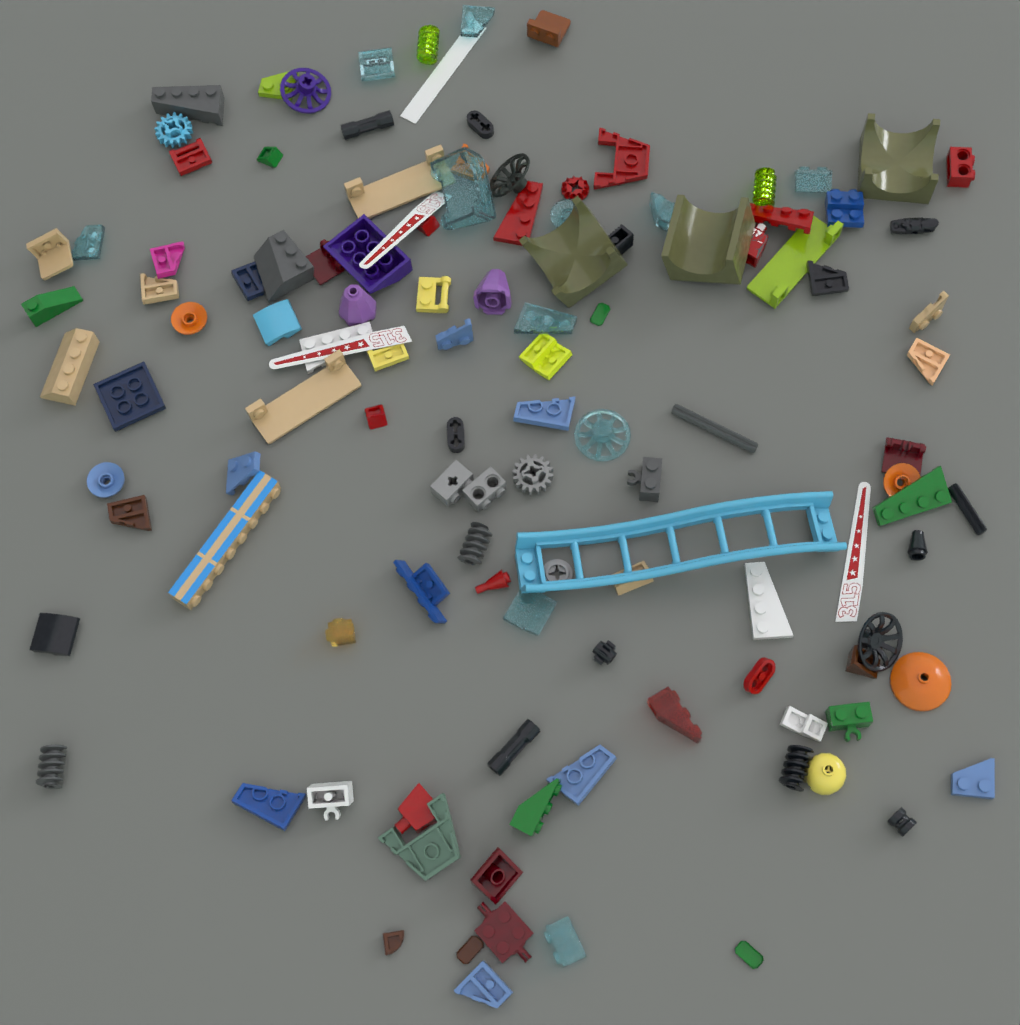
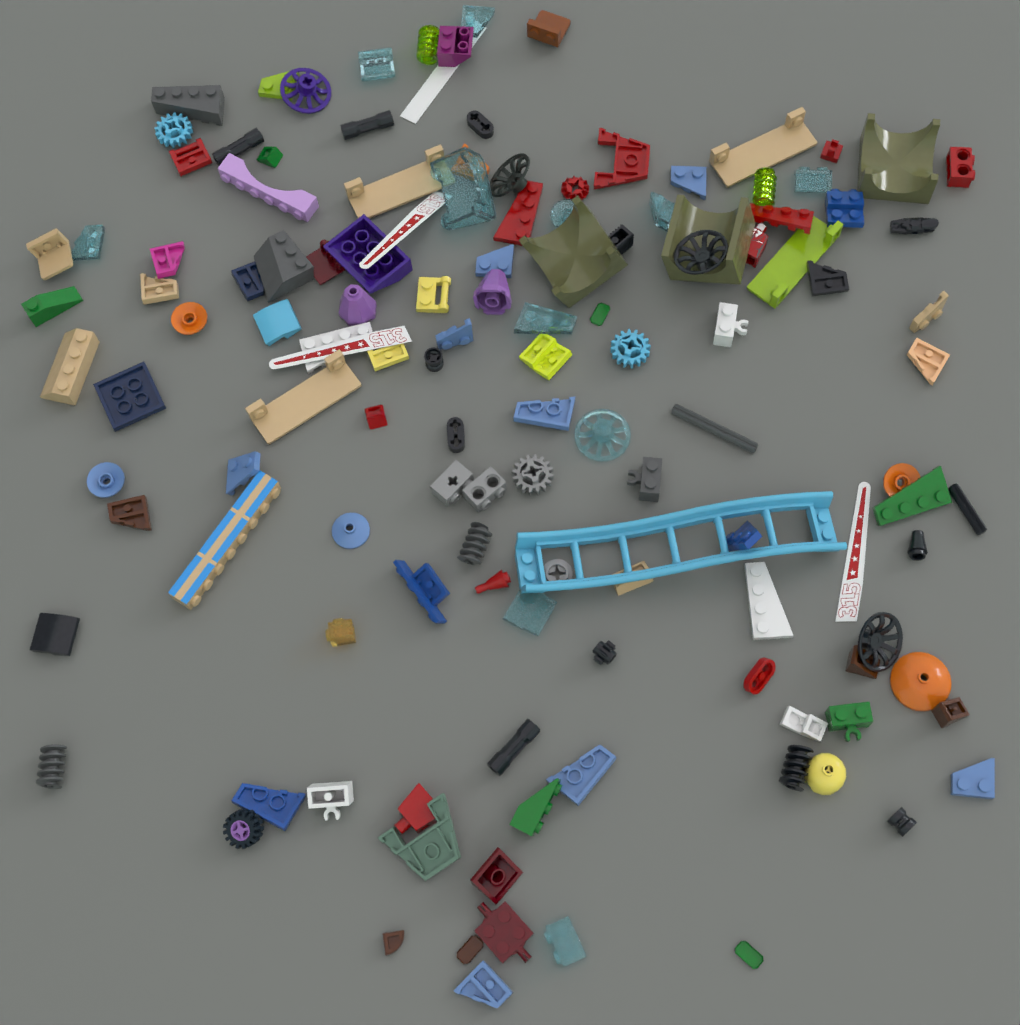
red slope [416,215,440,237] -> none
clear red slope [647,686,702,744] -> none
dark red hinge [881,437,926,475] -> none
none -> black axle [212,128,264,166]
none -> lavender arch [217,153,319,222]
none -> black wheel [223,808,264,849]
none -> medium blue dish [332,513,370,549]
none -> black wheel [424,347,444,372]
none -> magenta slope [437,26,474,67]
none -> medium blue wing [475,244,514,278]
none -> medium azure gear [610,329,651,369]
none -> medium blue wing [670,166,706,200]
none -> black wheel [674,230,728,275]
none -> tan bracket [709,107,817,187]
none -> white brick [713,302,749,347]
none -> blue wing [726,520,763,551]
none -> red tile [820,139,843,163]
none -> reddish brown slope [932,697,970,728]

